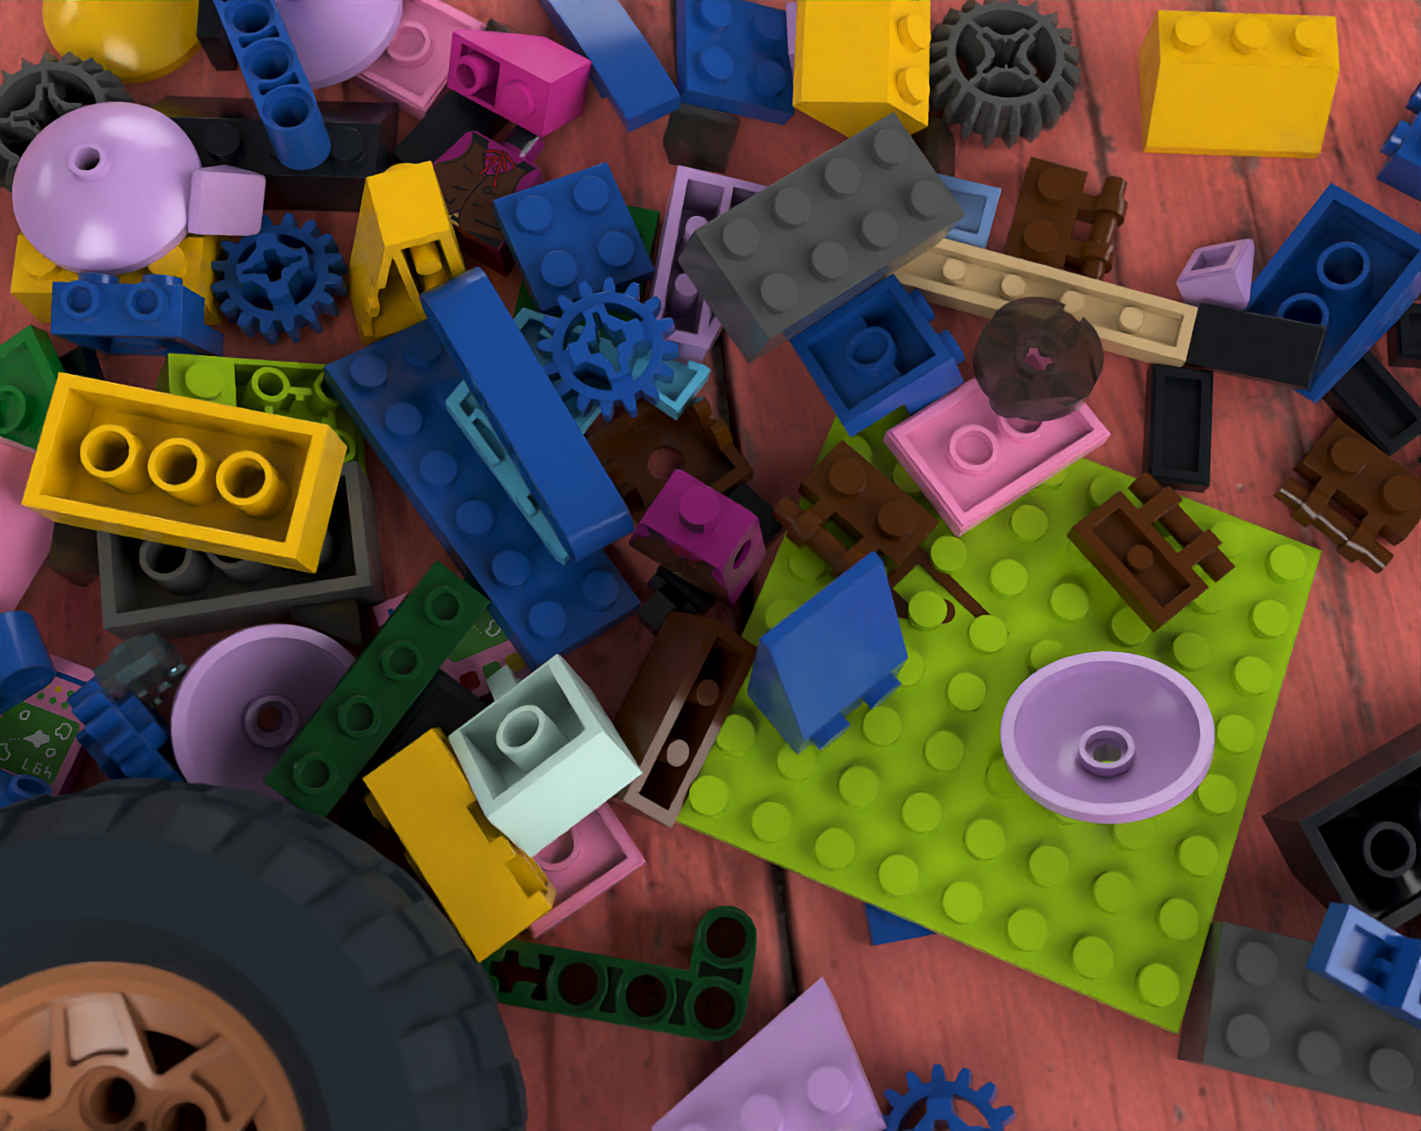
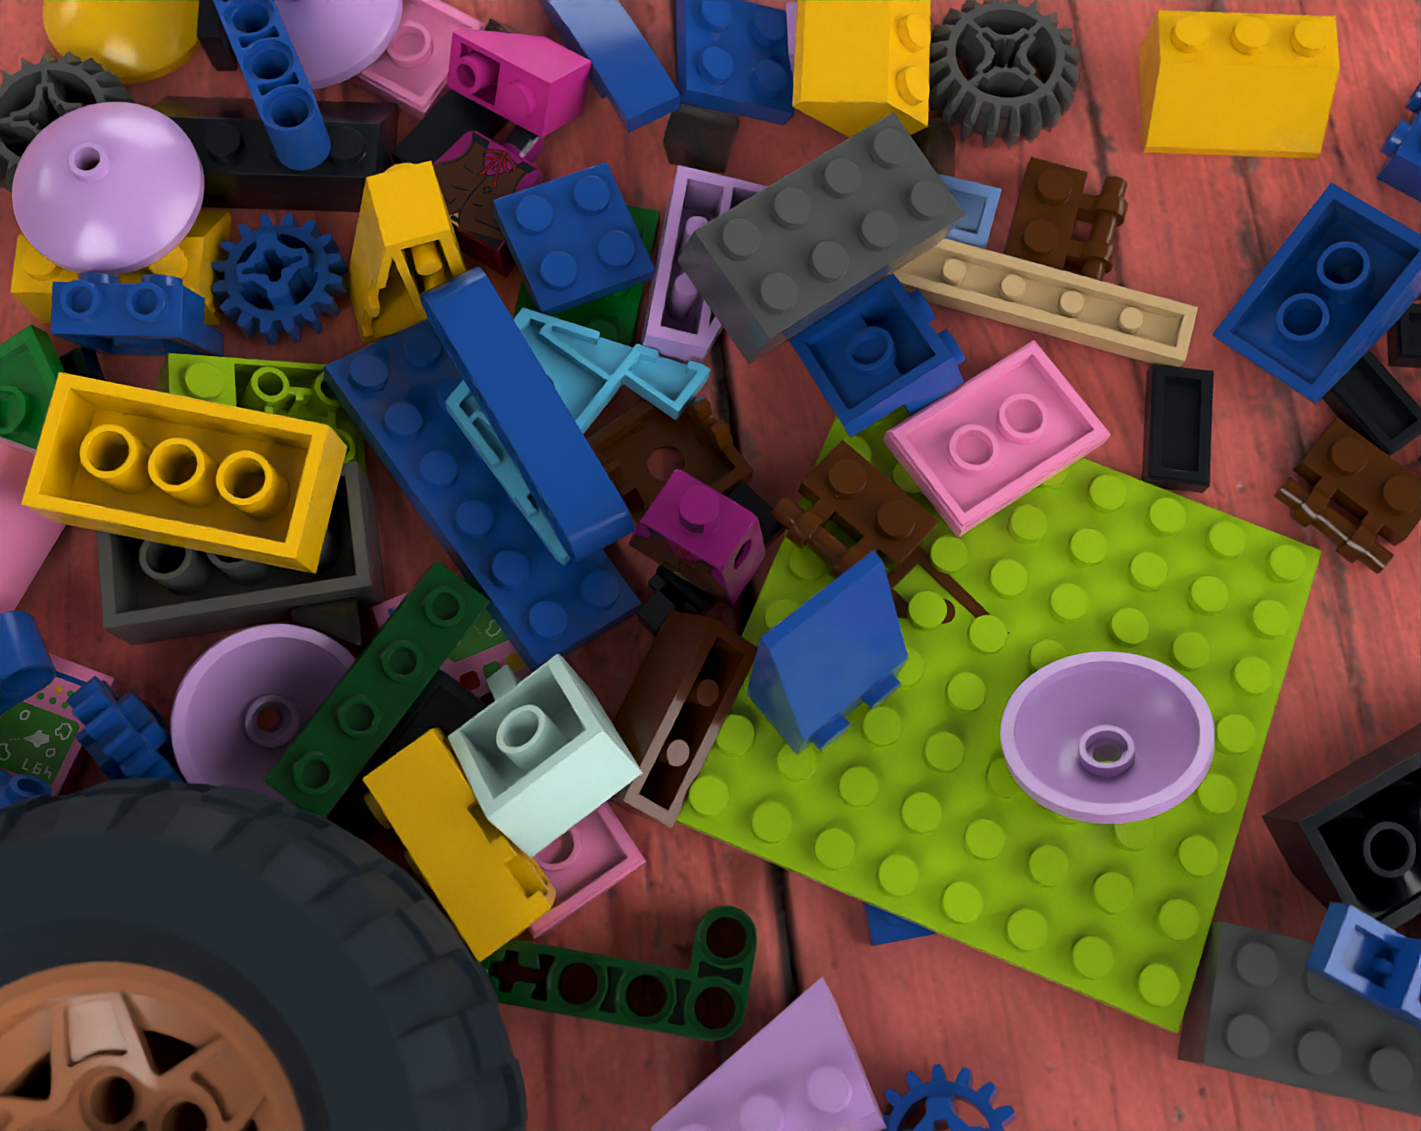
clear smoke slope [49,522,100,587] -> none
clear light blue plate [92,632,188,706] -> none
lavender slope [187,164,266,236] -> none
blue gear [537,277,679,422] -> none
clear smoke plate [973,297,1104,421] -> none
reddish brown plate [1067,471,1236,633] -> none
lavender slope [1176,239,1255,316] -> none
black tile [1184,303,1329,392] -> none

